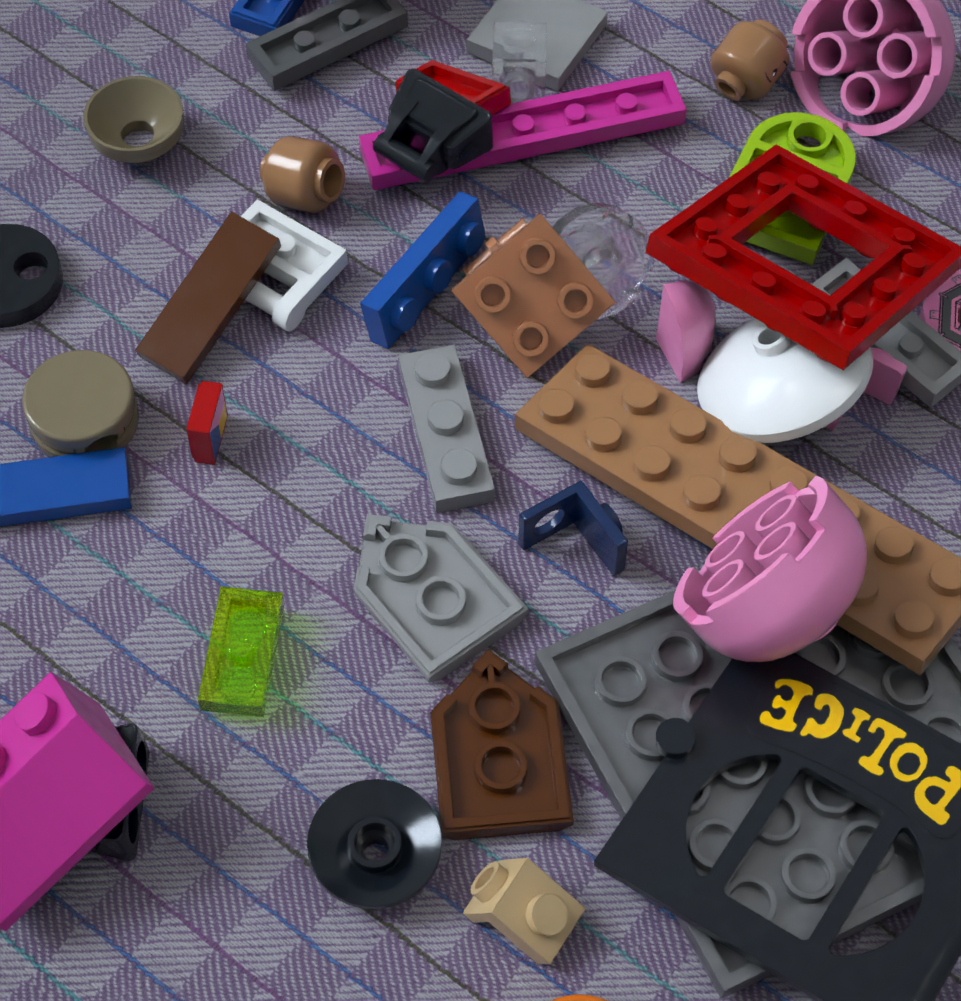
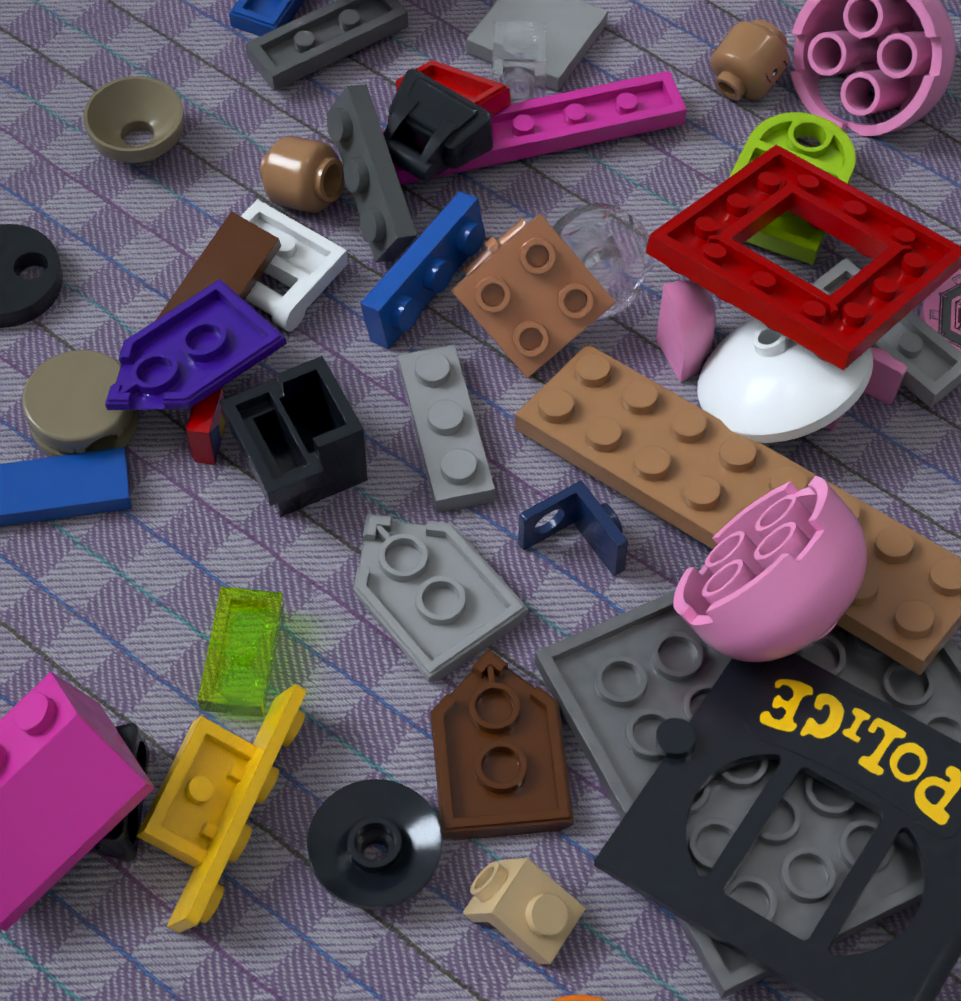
none -> dark purple tile [105,279,287,410]
none -> yellow bracket [136,684,307,933]
none -> black plate [219,356,368,517]
none -> dark grey plate [327,84,417,263]

